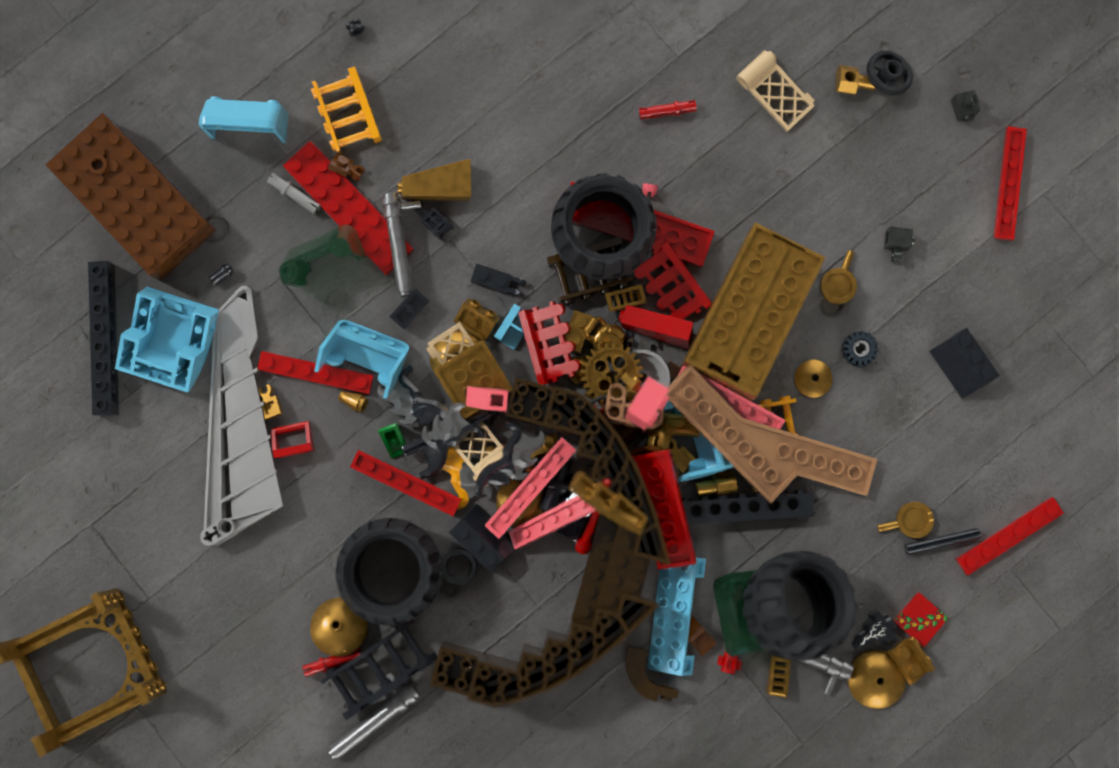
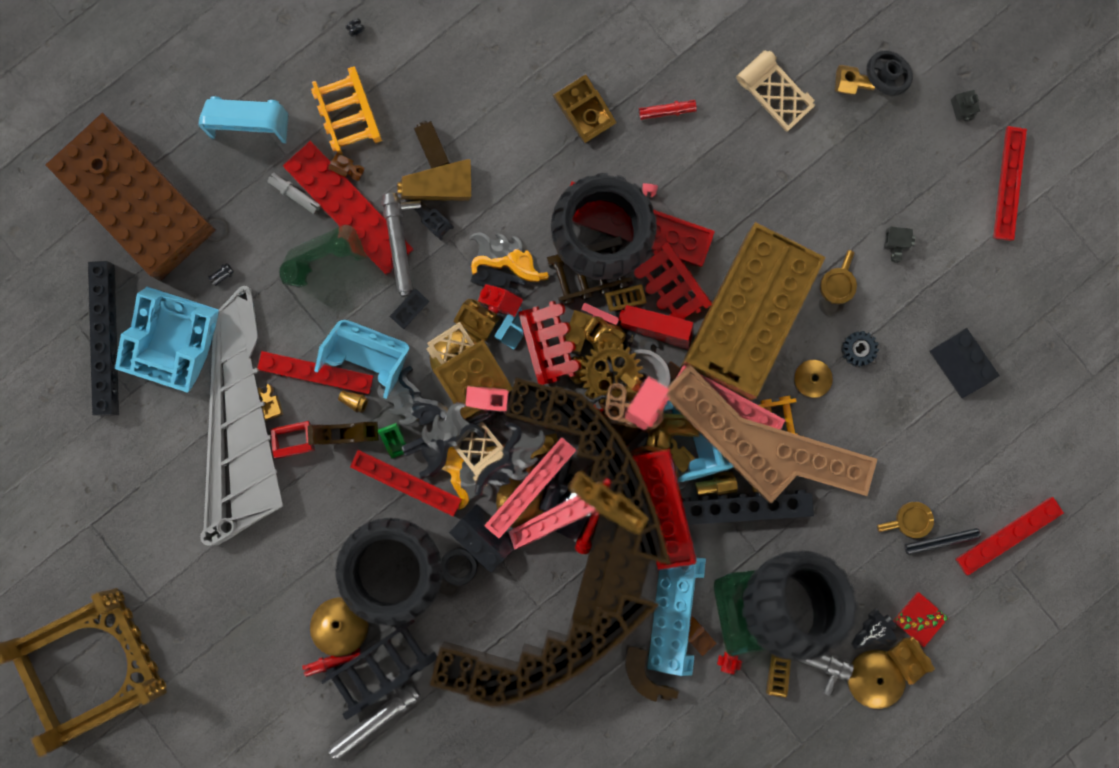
none -> dark brown arch [307,422,379,445]
none -> dark brown brick [414,121,450,169]
none -> piece [469,233,548,283]
none -> red brick [478,284,523,317]
none -> pearl gold slope [552,74,617,143]
none -> coral plate [581,303,619,325]

